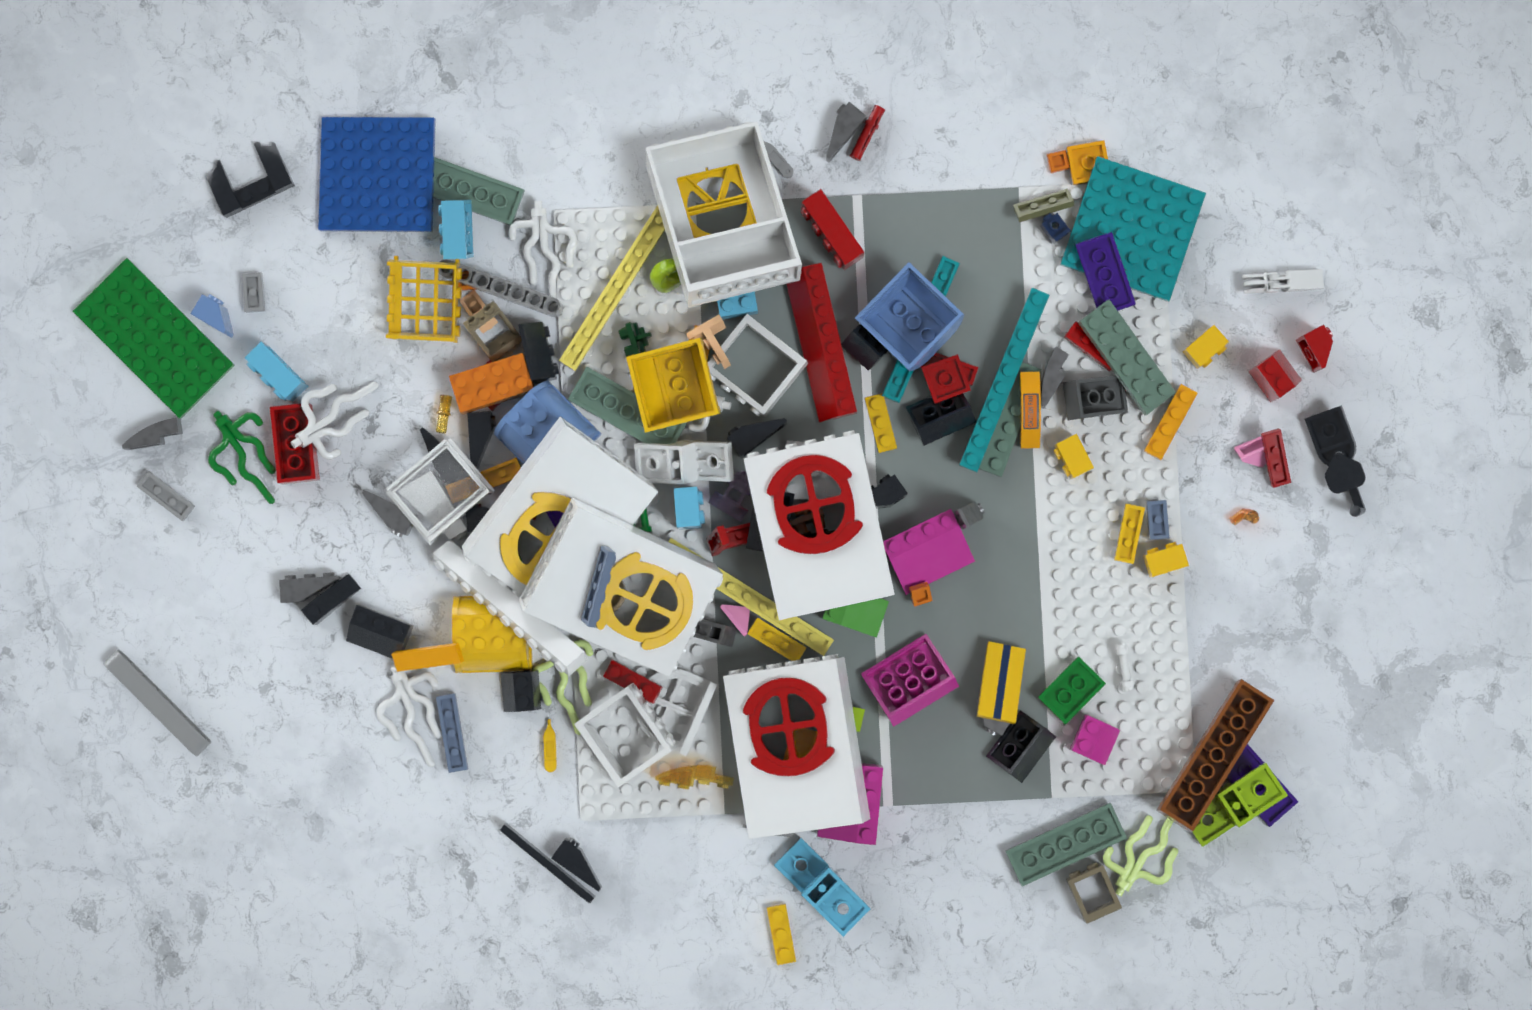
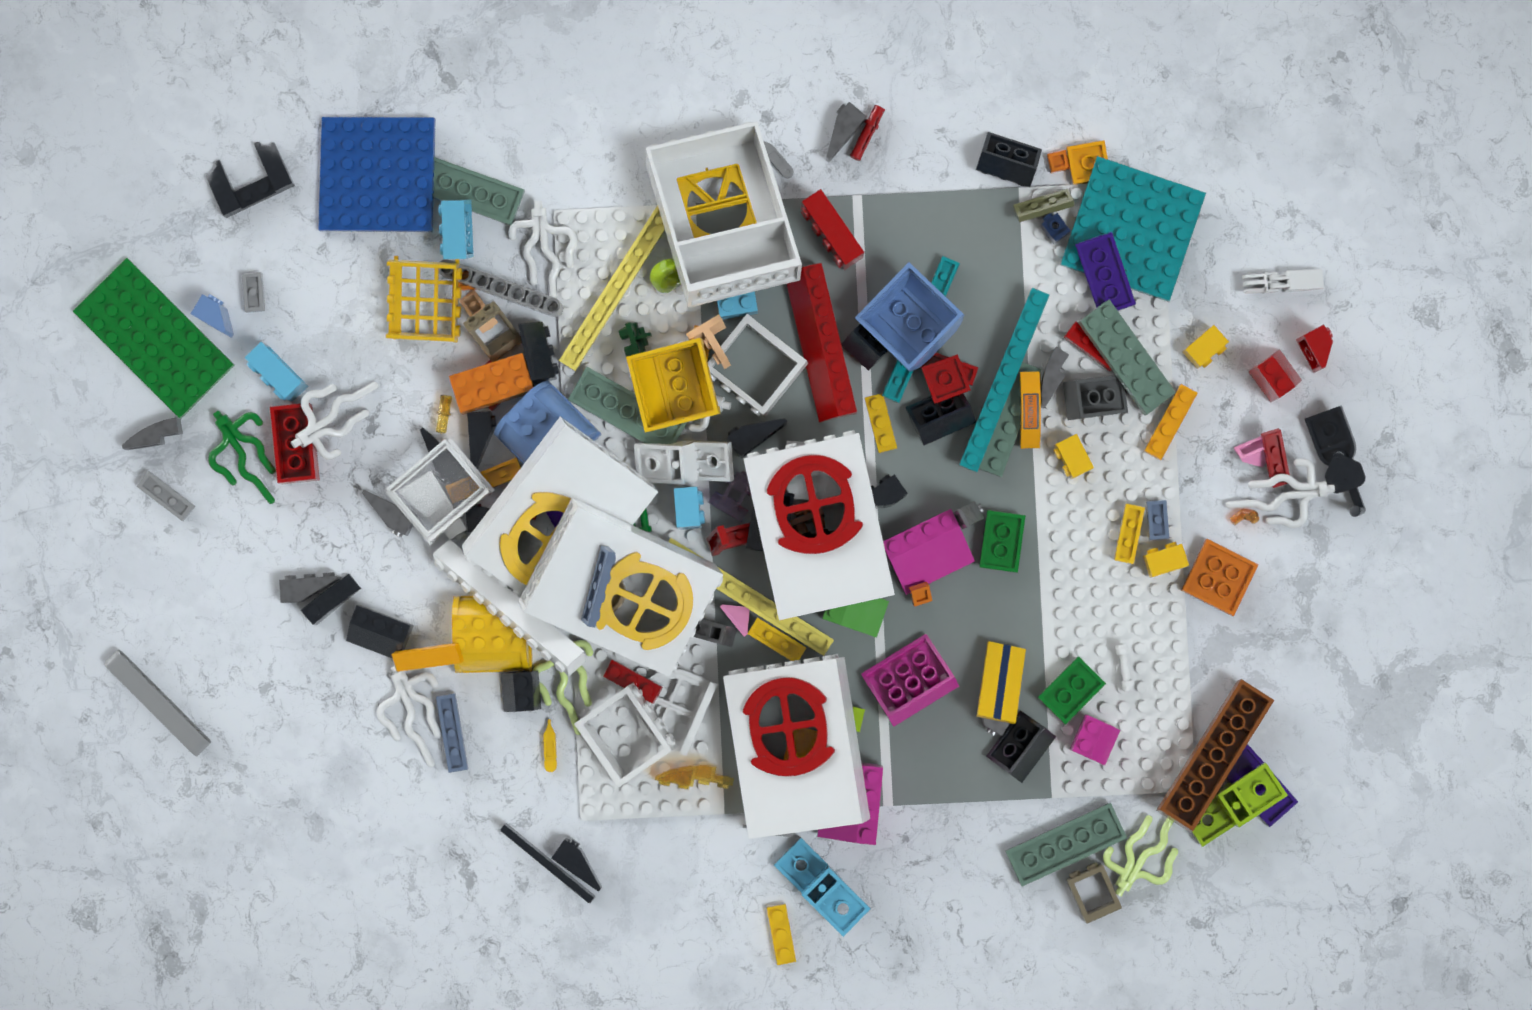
none -> black slope [976,132,1042,188]
none -> green plate [979,510,1026,573]
none -> orange plate [1181,539,1259,616]
none -> white plant [1226,459,1335,528]

